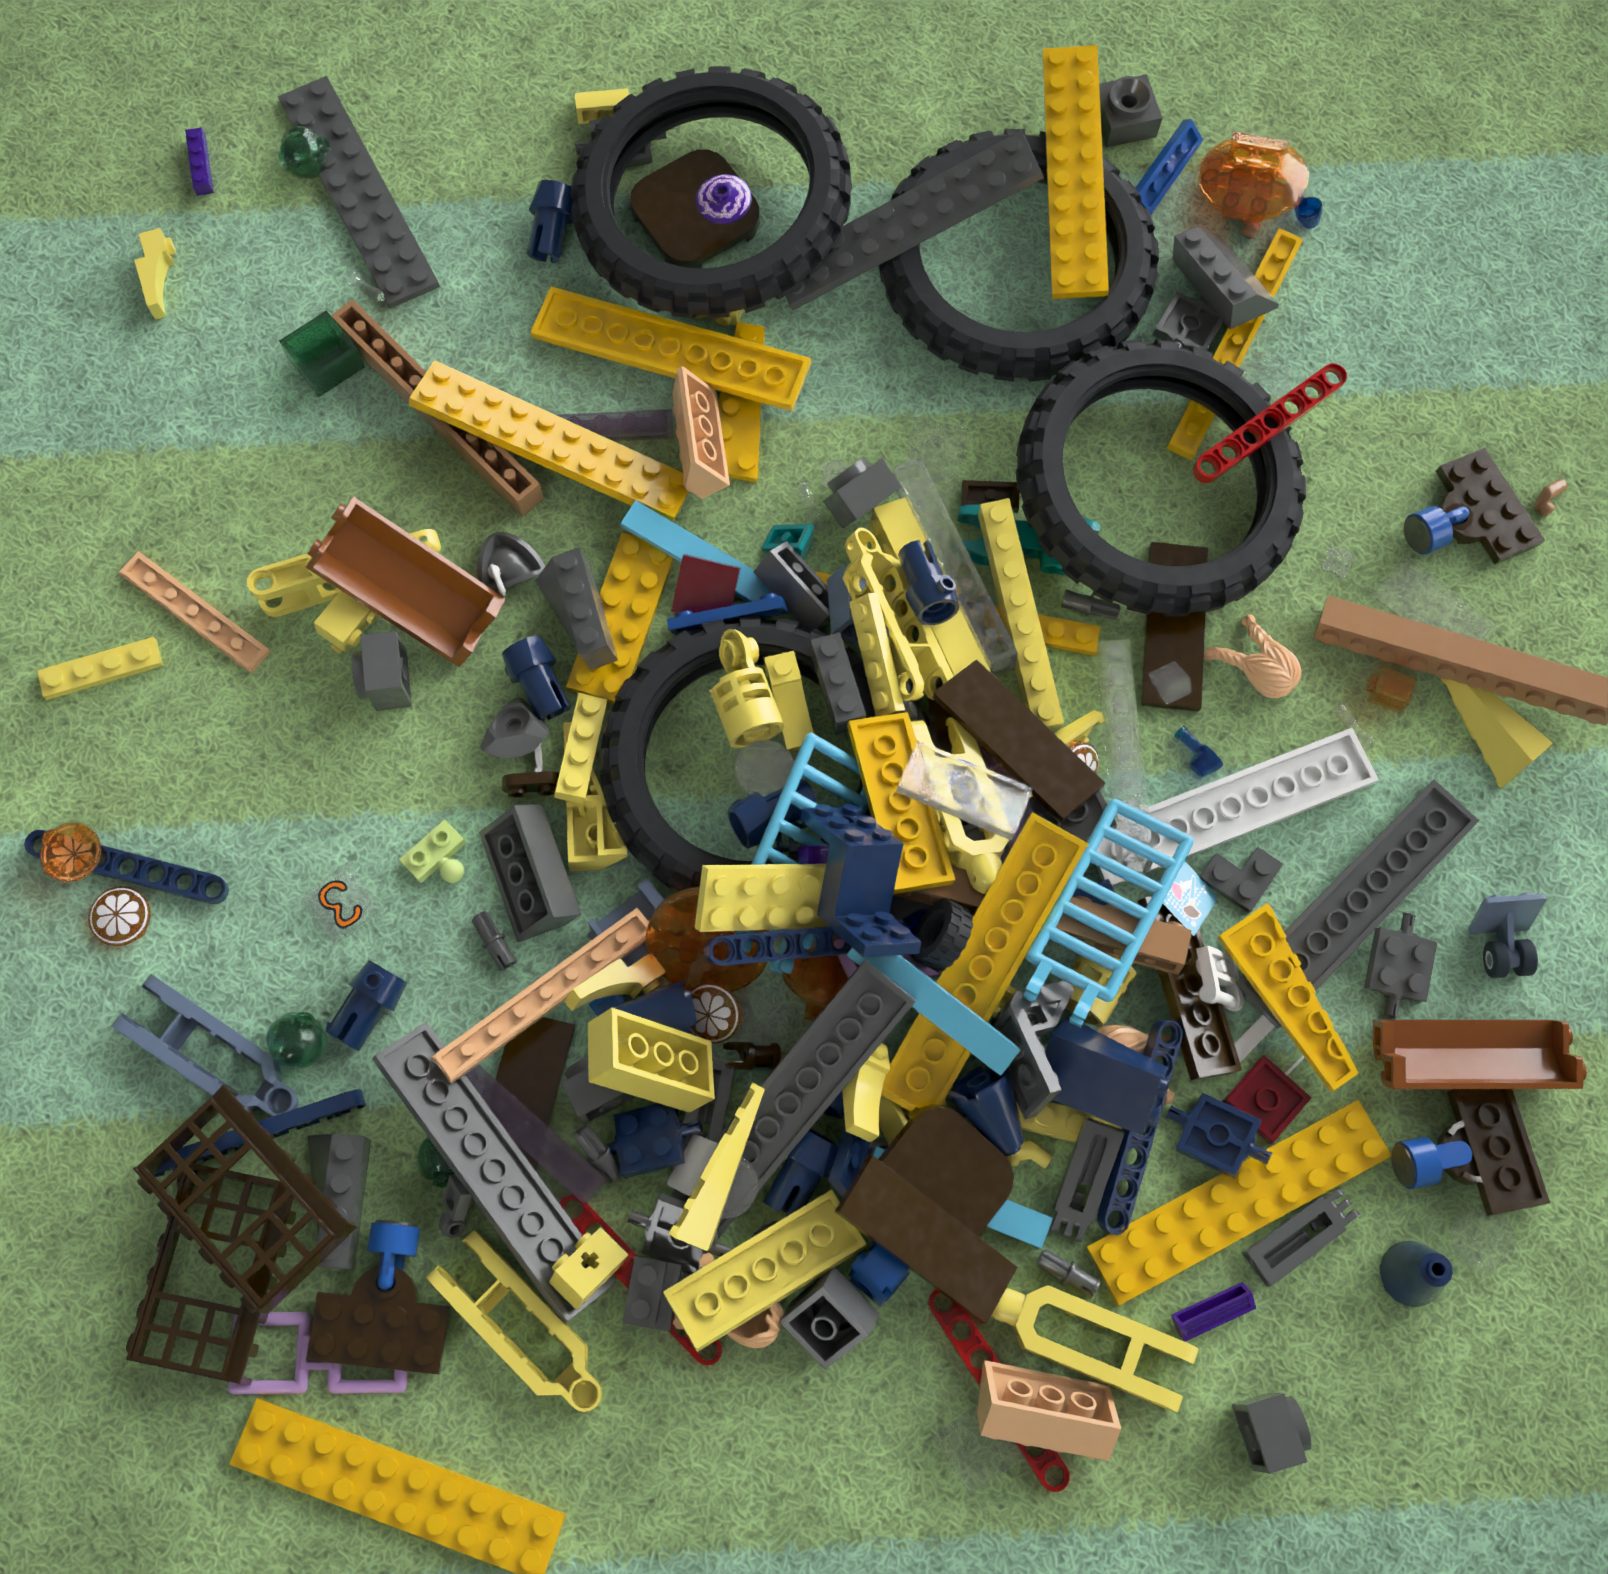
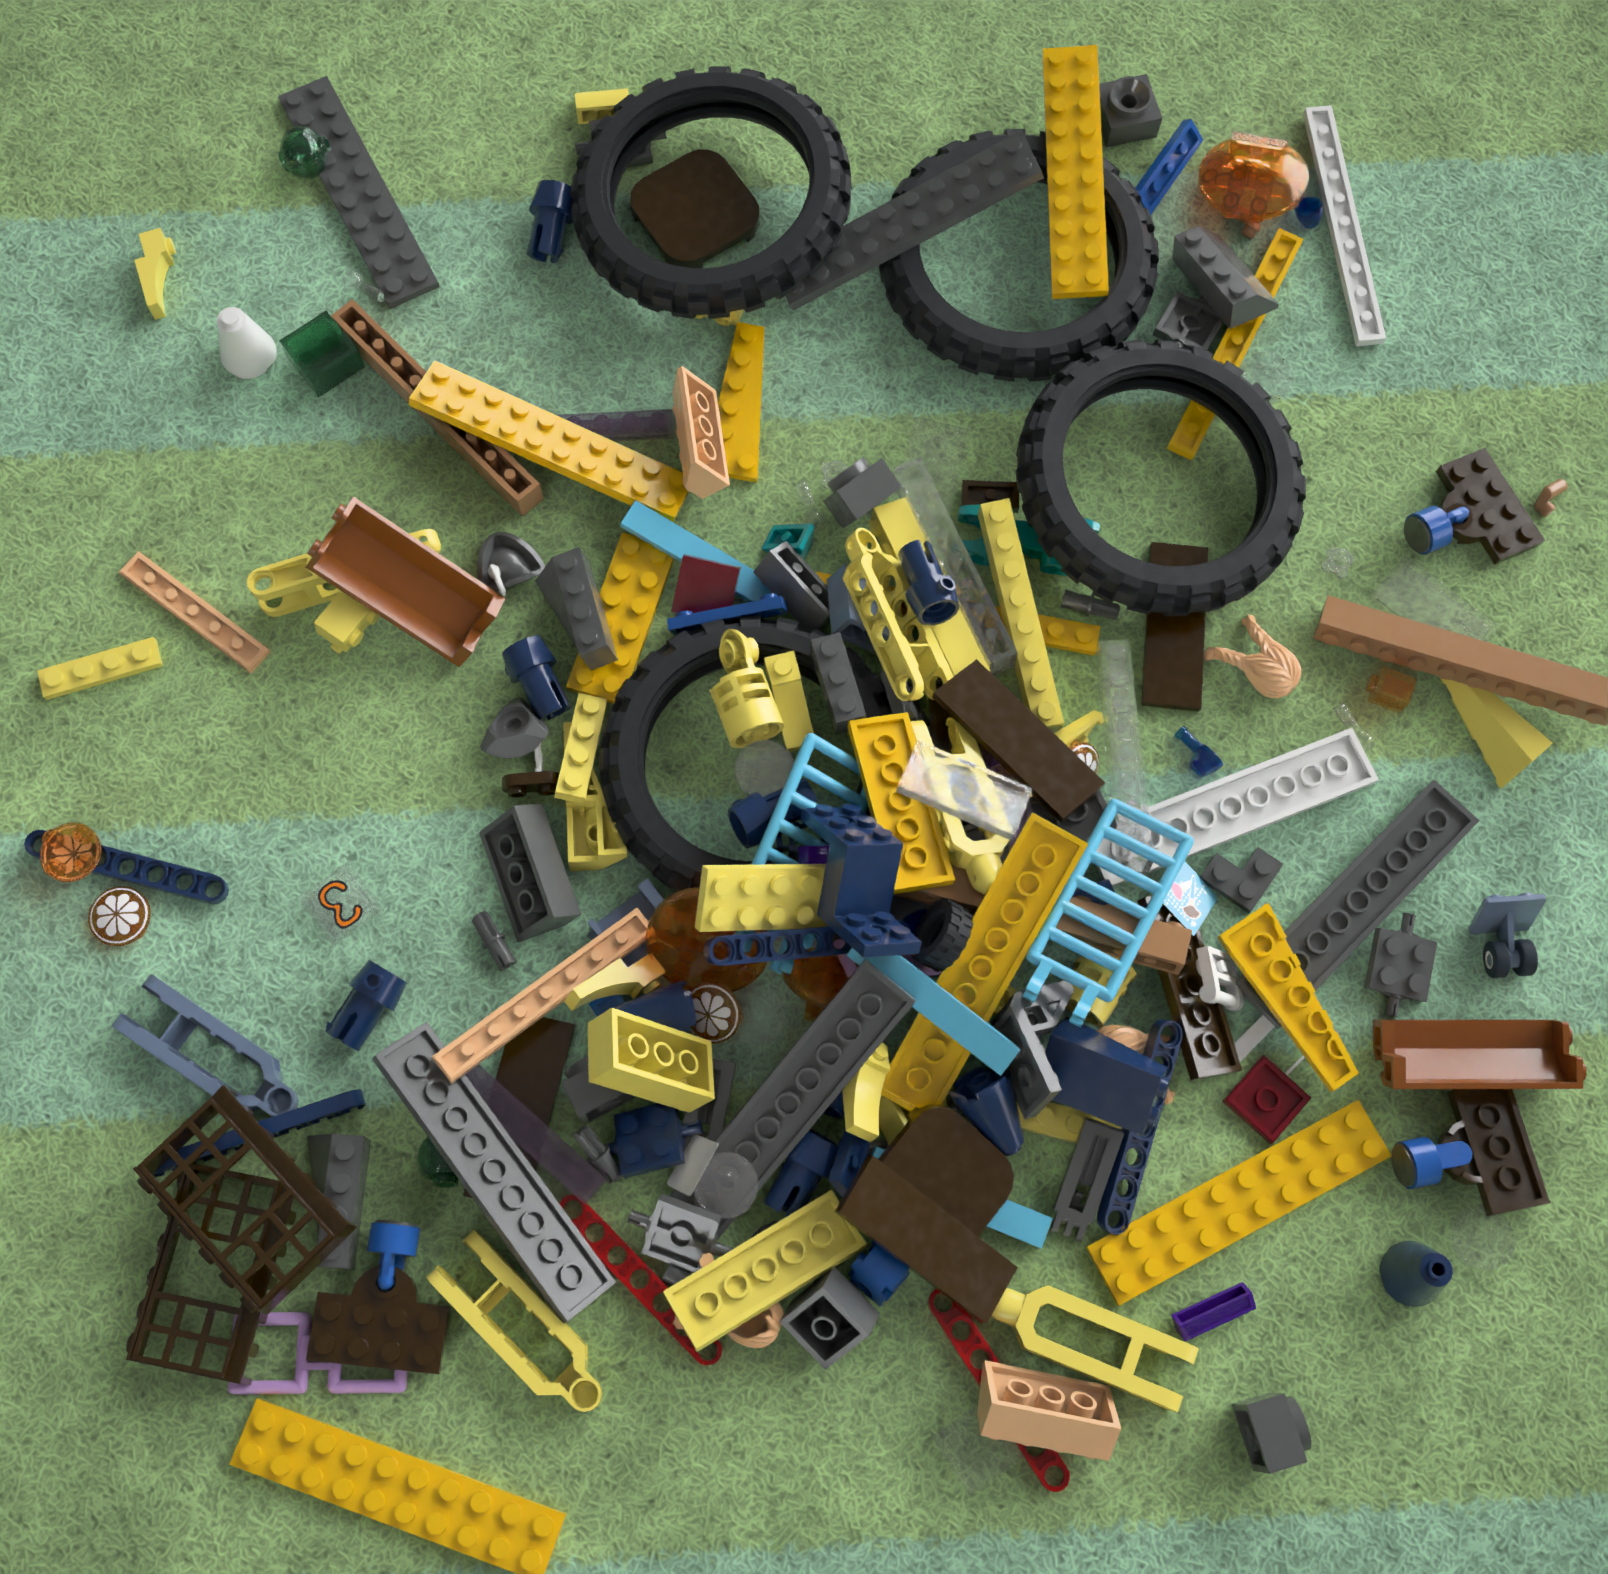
dark purple piece [185,127,214,196] -> none
clear green plant [266,1012,327,1069] -> none
dark grey piece [351,631,412,711] -> none
yellowish green plate [399,819,467,883] -> none
dark grey plate [439,1175,473,1238] -> none
yellow plate [530,286,811,411] -> none
light yellow brick [549,1227,628,1310] -> none
dark grey plate [623,1256,683,1332] -> none
light yellow wedge [669,1083,765,1251] -> none
dish [696,174,752,224] -> none
dark brown piece [723,1042,781,1071] -> none
light yellow plate [849,593,905,717] -> none
light yellow arm [1005,1140,1053,1169] -> none
dark grey axle [1036,1249,1100,1299] -> none
clear slope [1149,661,1191,704] -> none
dark blue plate [1166,1093,1272,1179] -> none
red beam [1192,363,1347,483] -> none
dark grey hinge [1242,1187,1360,1287] -> none
none -> white cone [217,307,277,379]
none -> white plate [1303,105,1386,346]

